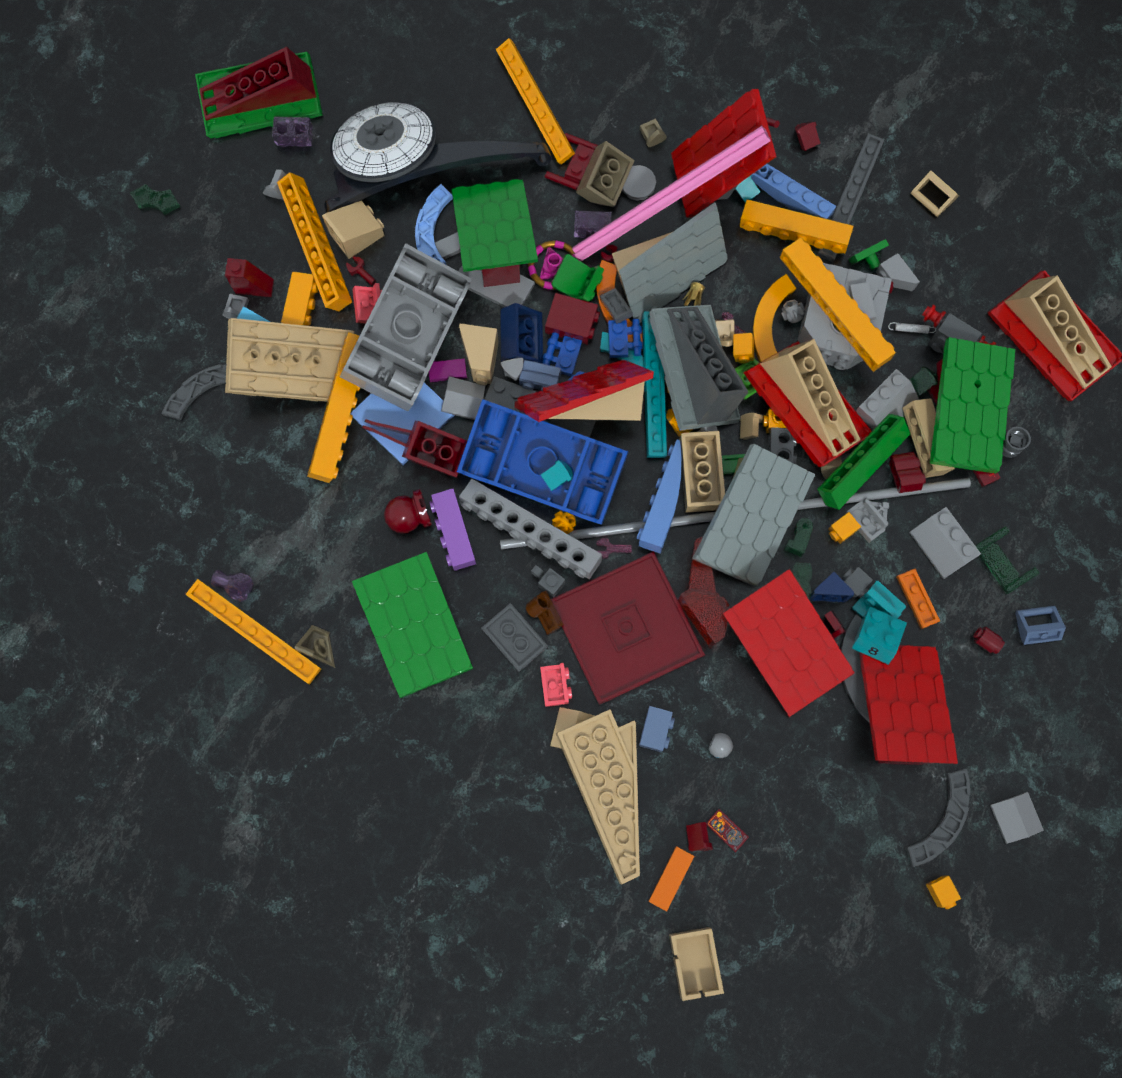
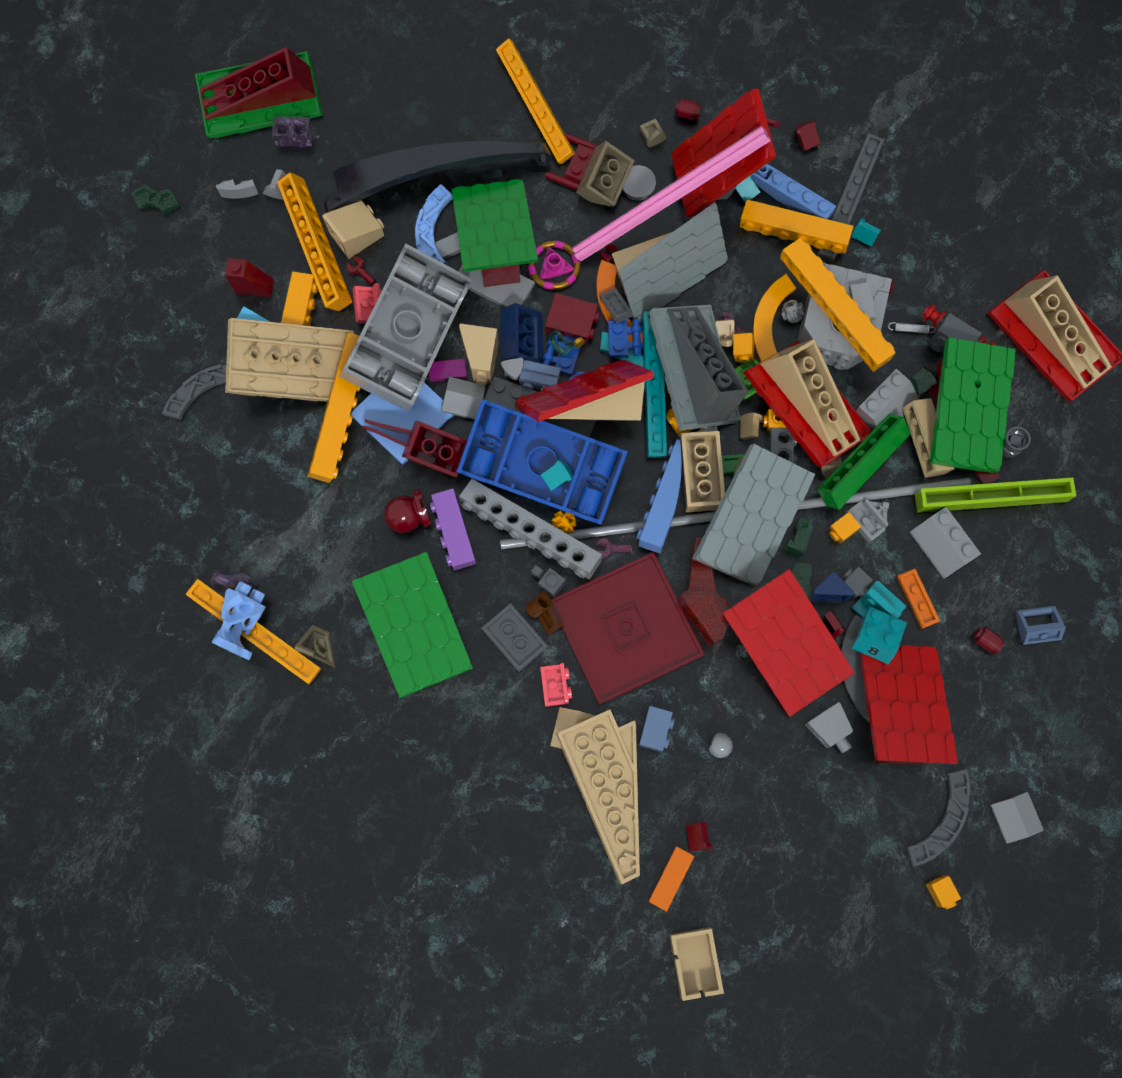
light grey tile [223,294,249,319] -> none
dish [330,102,436,182] -> none
green bracket [551,254,604,302] -> none
clear purple brick [574,211,611,238] -> none
pearl gold piece [683,281,705,306] -> none
tile [706,809,749,852] -> none
green tile [849,239,889,270] -> none
light grey slope [876,253,920,291] -> none
dark red brick [889,452,926,493] -> none
tan tile [911,171,959,217] -> none
clear green plate [975,527,1039,594] -> none
none -> light blue hips [212,582,266,660]
none -> light grey slope [216,179,258,198]
none -> piece [550,330,585,356]
none -> dark red brick [675,98,702,120]
none -> light grey torso [805,702,853,753]
none -> teal tile [852,217,880,247]
none -> lime brick [915,478,1076,513]

